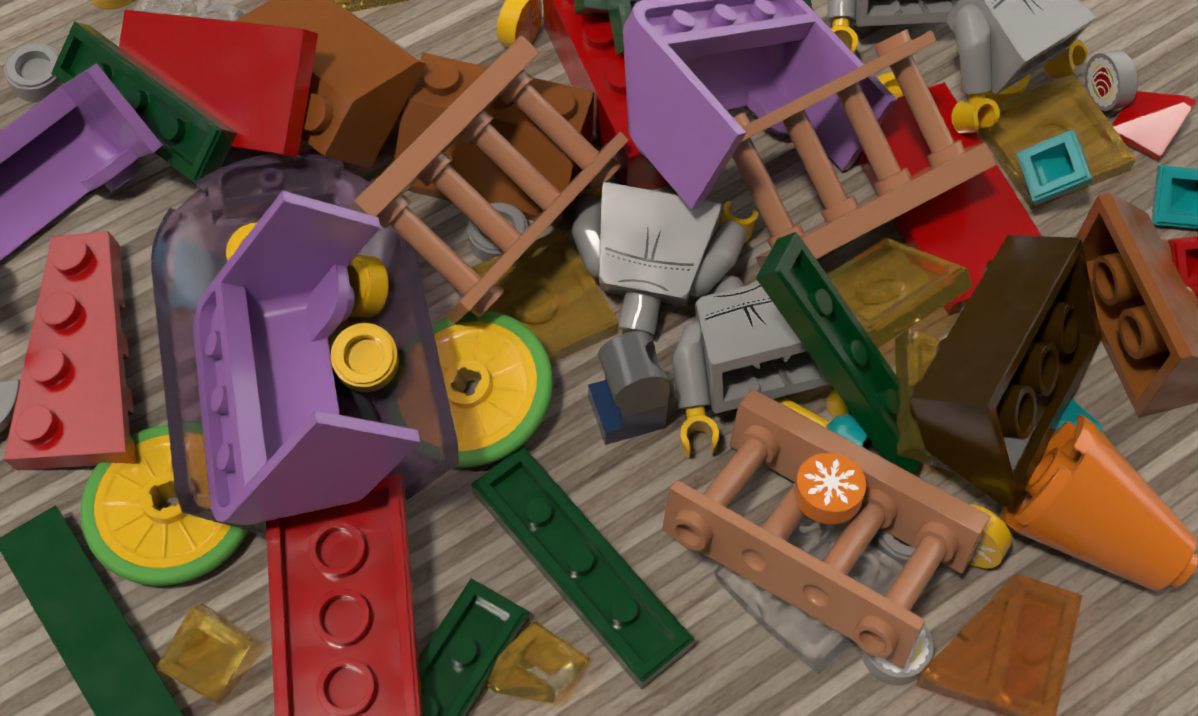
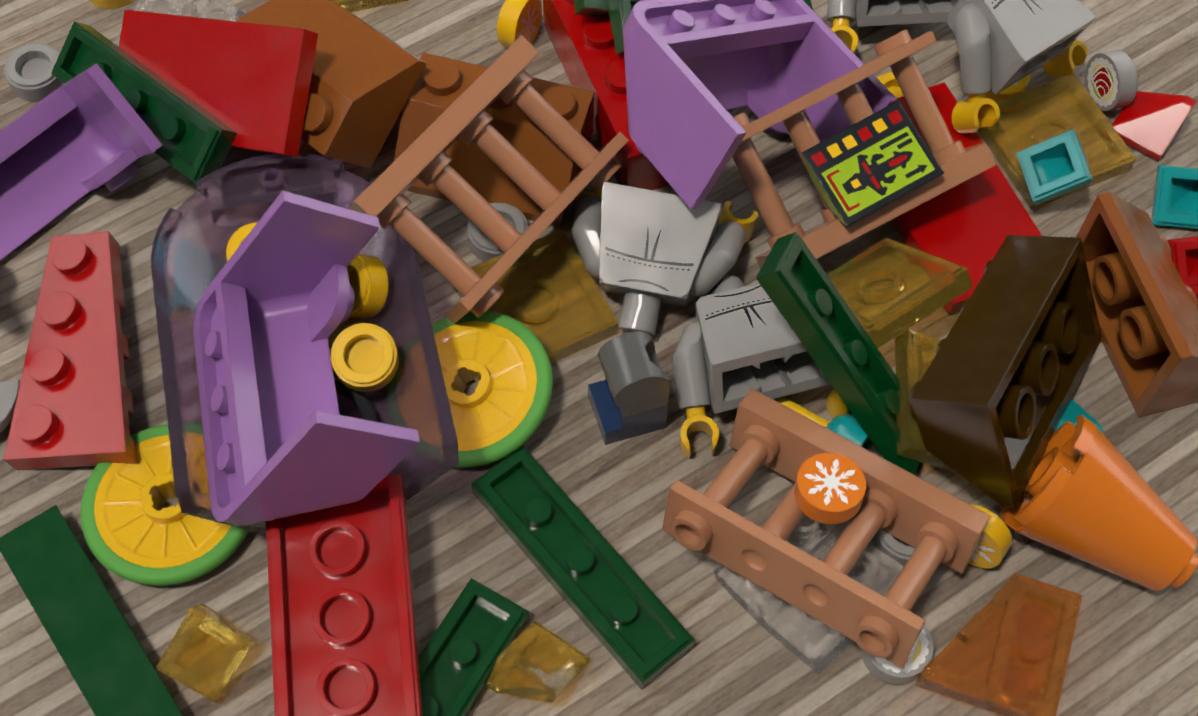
none -> piece [802,100,944,227]

